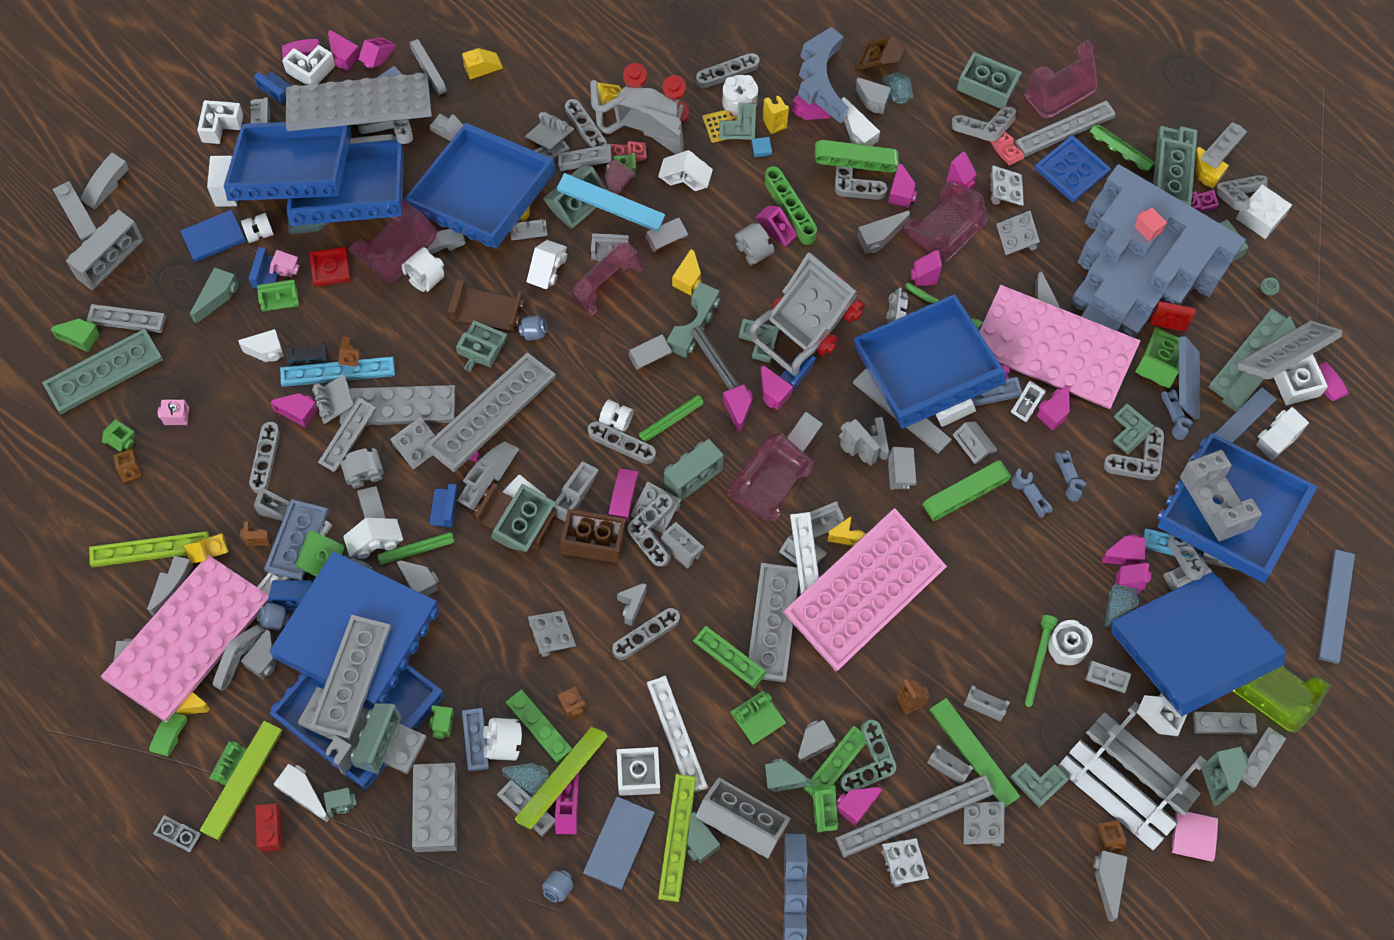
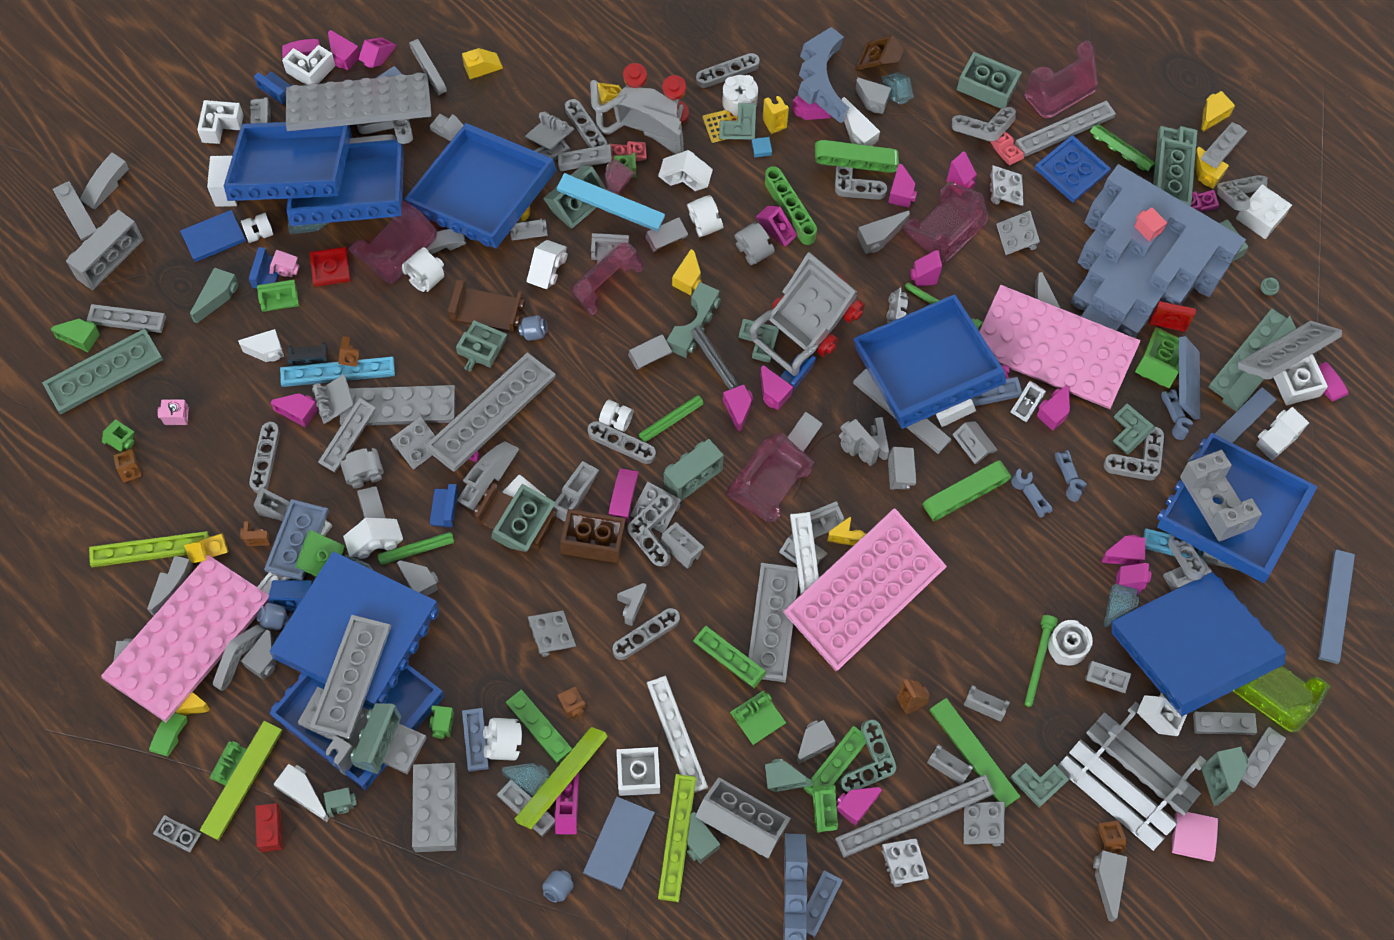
none -> white brick [687,195,723,238]
none -> sand blue plate [806,870,843,938]
none -> yellow slope [1201,91,1235,132]

